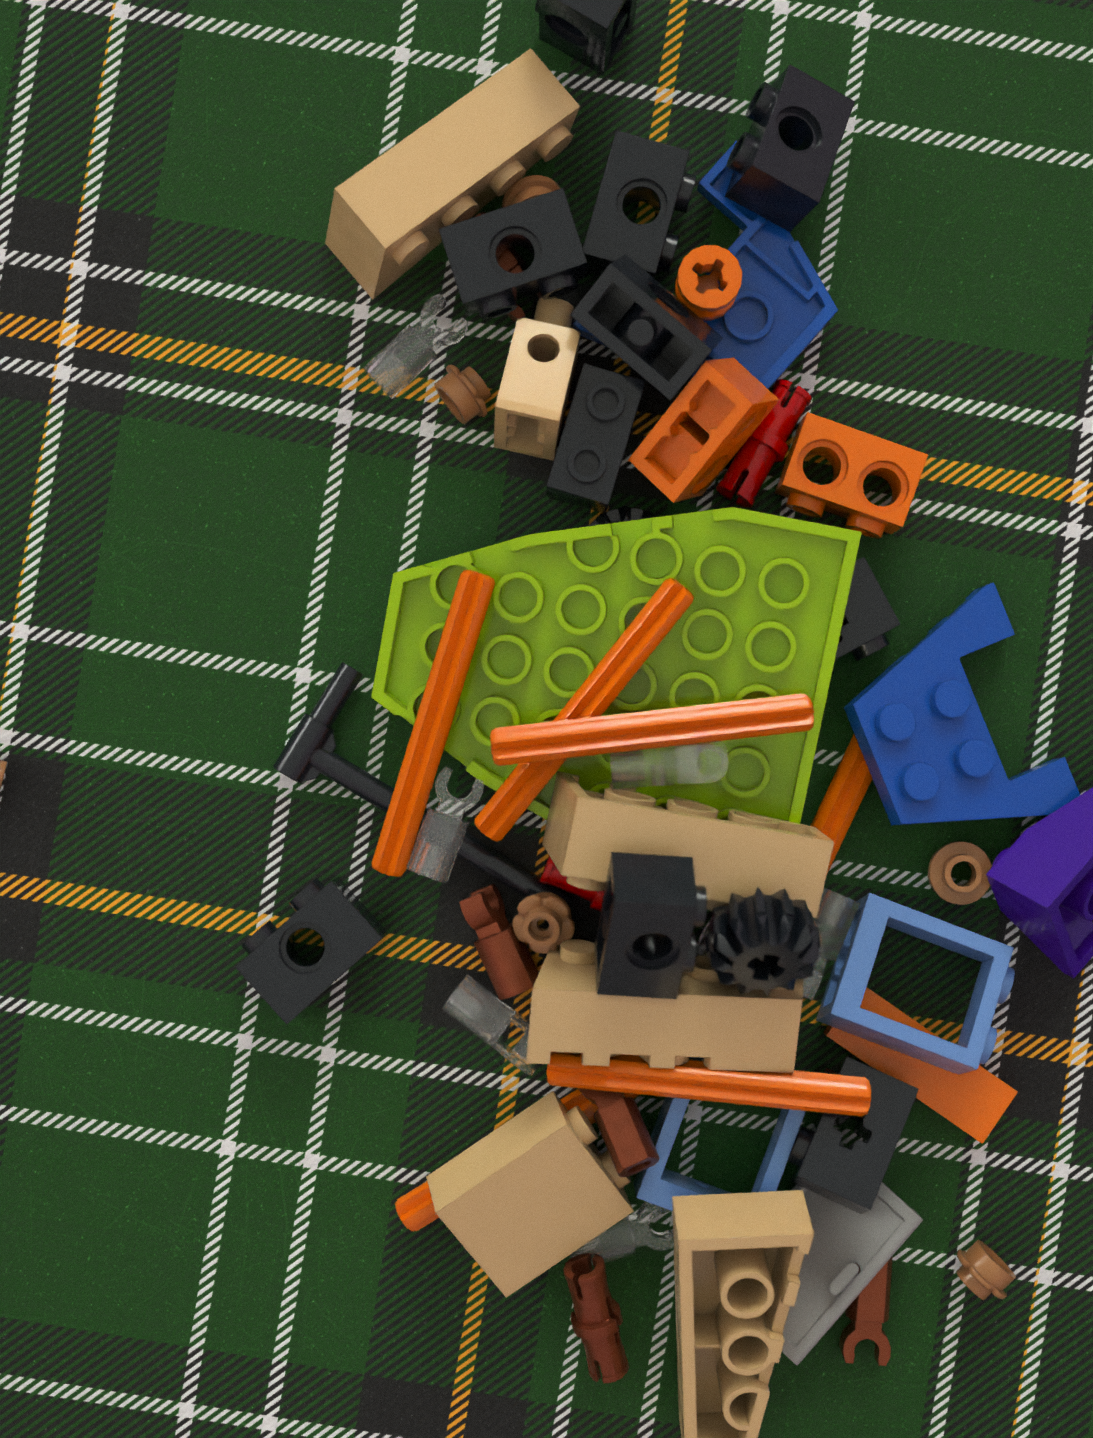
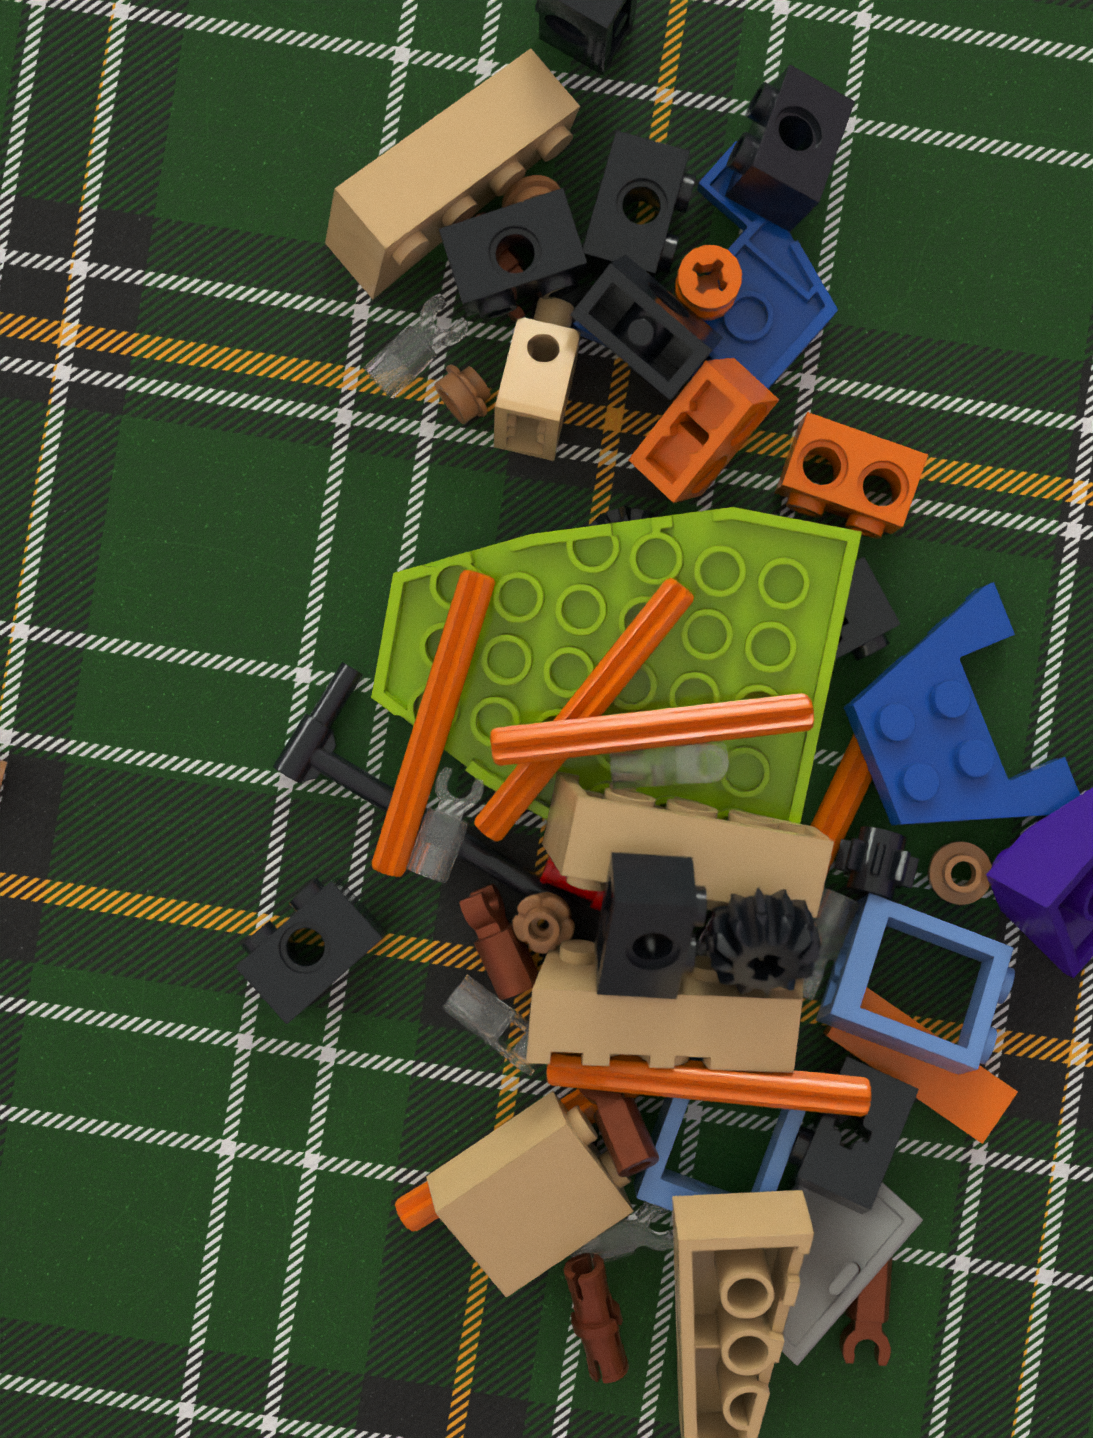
black brick [547,363,645,513] -> none
red pin [716,379,812,508] -> none
medium nougat plate [956,1240,1016,1300] -> none
none -> black gear [834,826,919,901]

